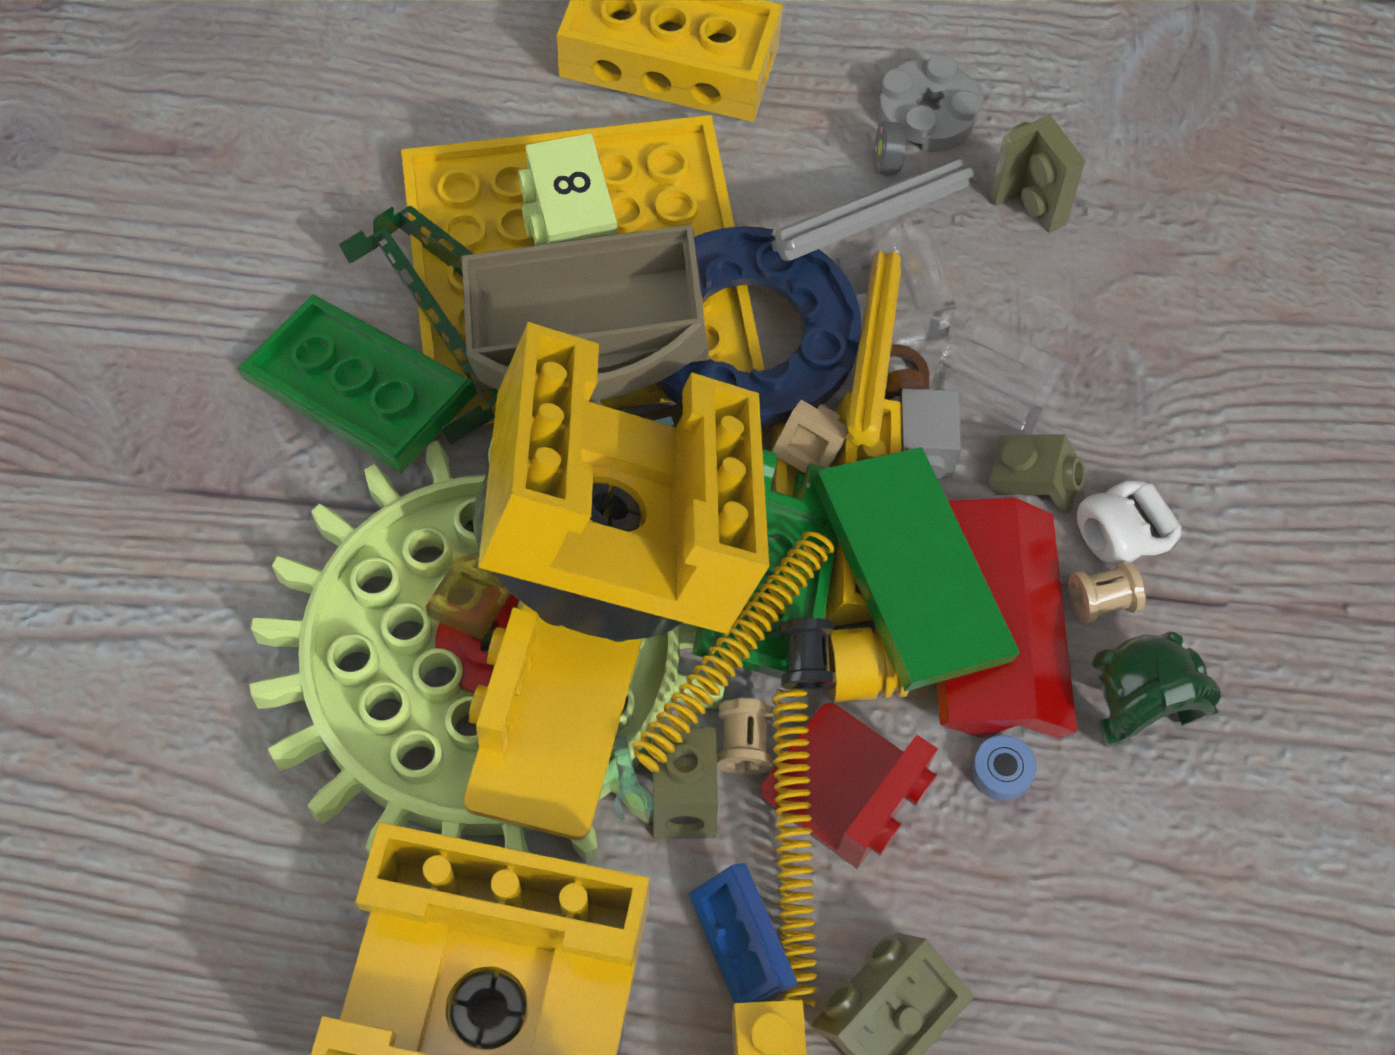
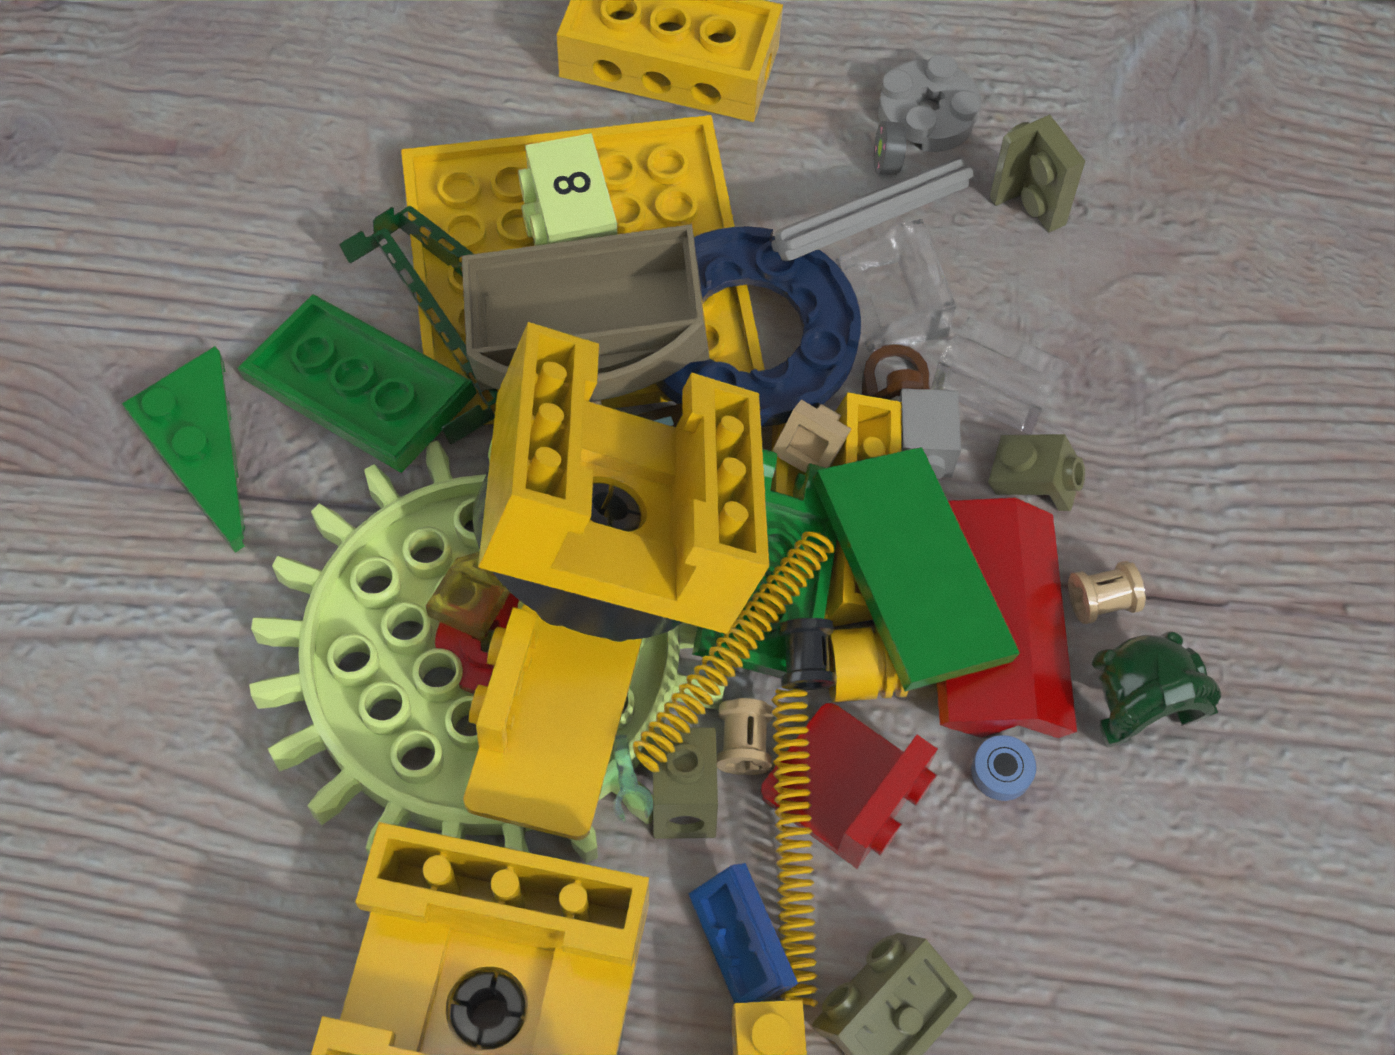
yellow axle [847,250,901,447] -> none
white piece [1076,481,1182,565] -> none
none -> green wing [122,346,245,553]

